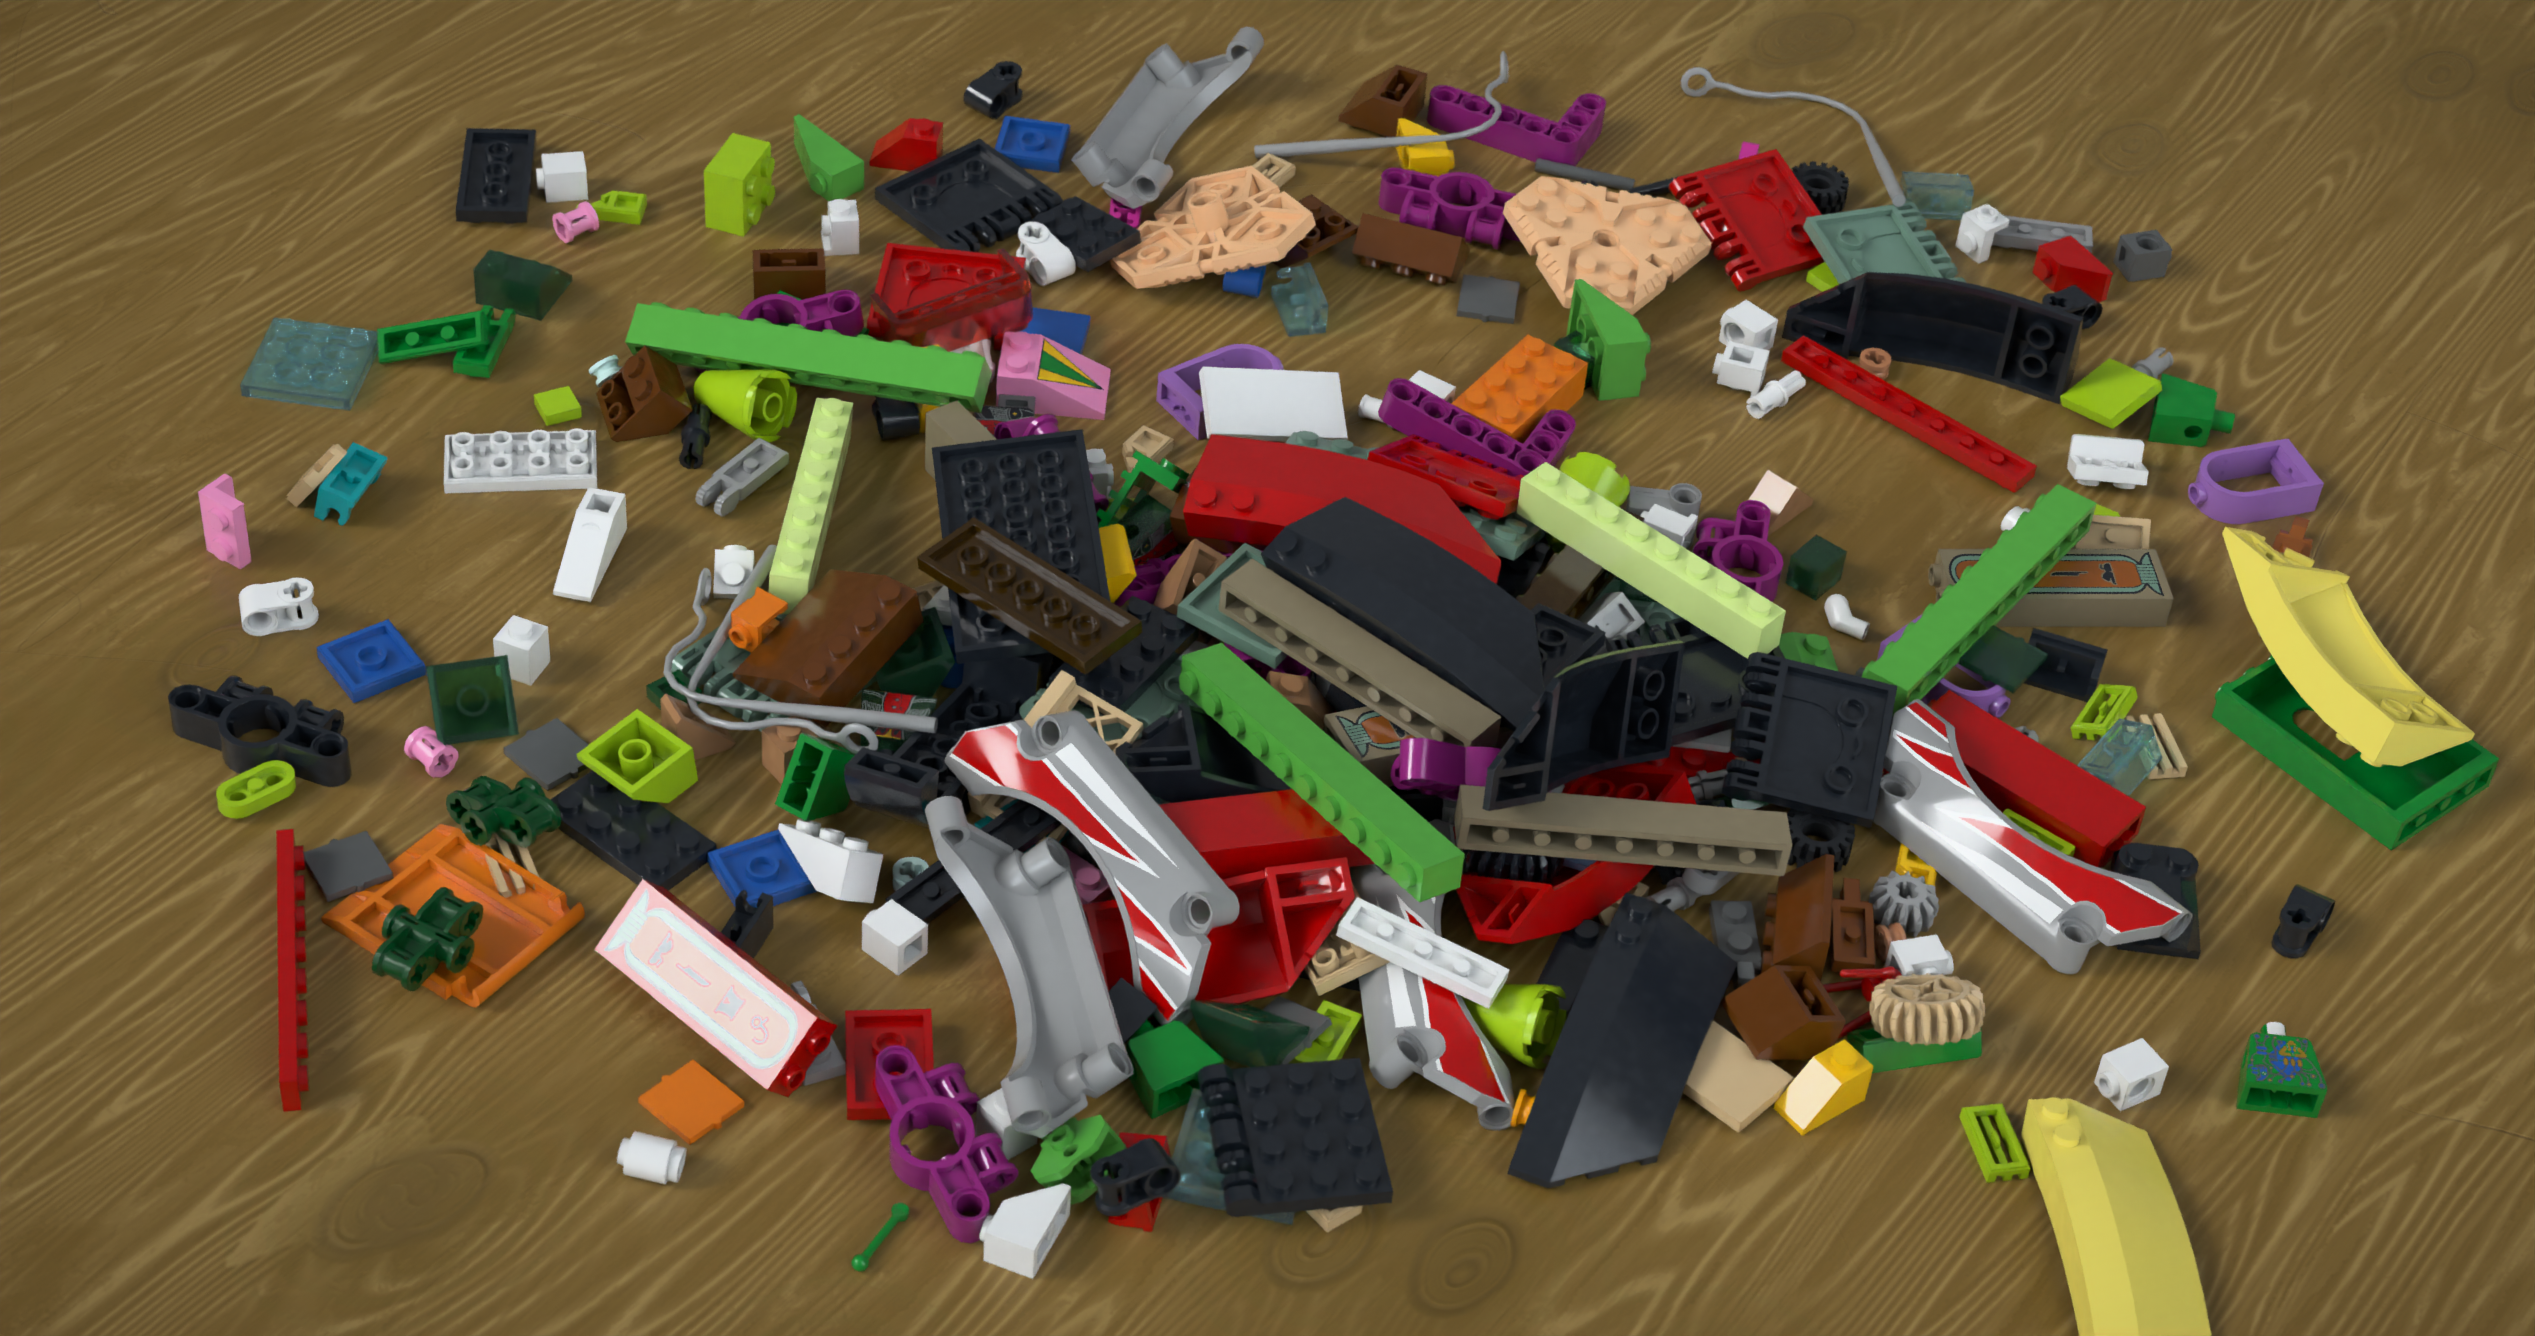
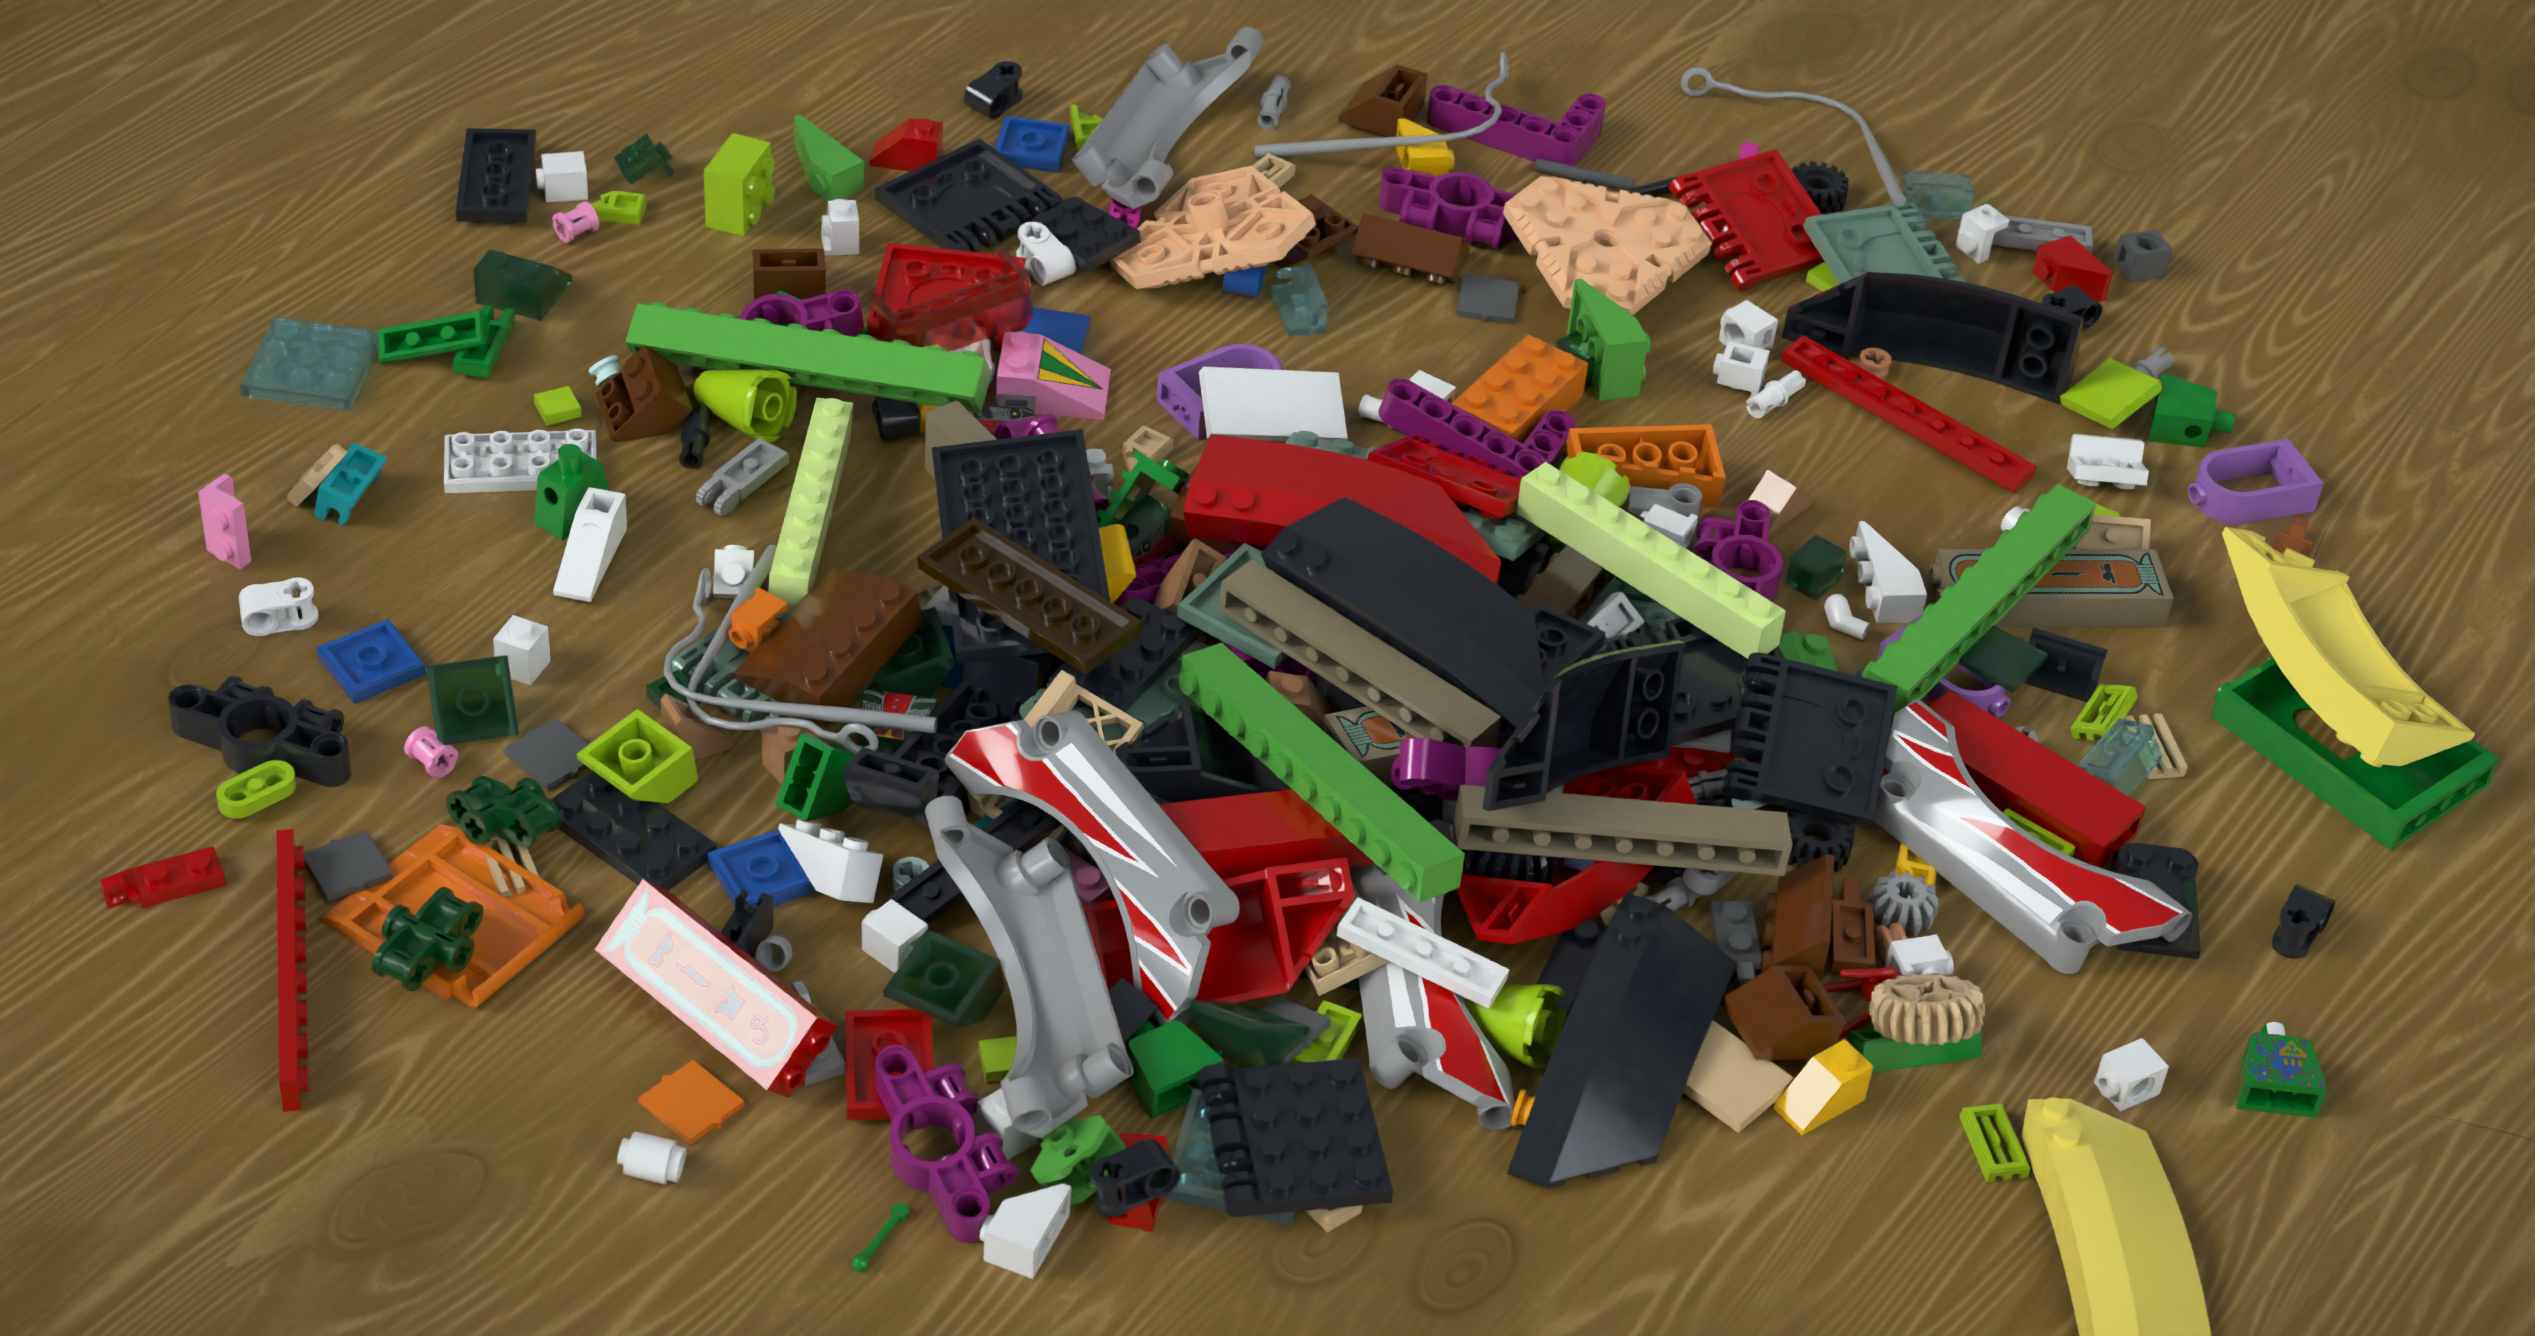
none -> red hinge [100,846,226,908]
none -> green torso [534,444,610,541]
none -> clear green bracket [614,134,674,185]
none -> light grey hinge [756,935,793,972]
none -> clear green slope [883,929,1005,1028]
none -> lime tile [978,1036,1017,1083]
none -> lime tile [1070,104,1103,151]
none -> light grey pin [1257,75,1291,130]
none -> orange wedge [1563,424,1726,508]
none -> white slope [1850,521,1927,624]

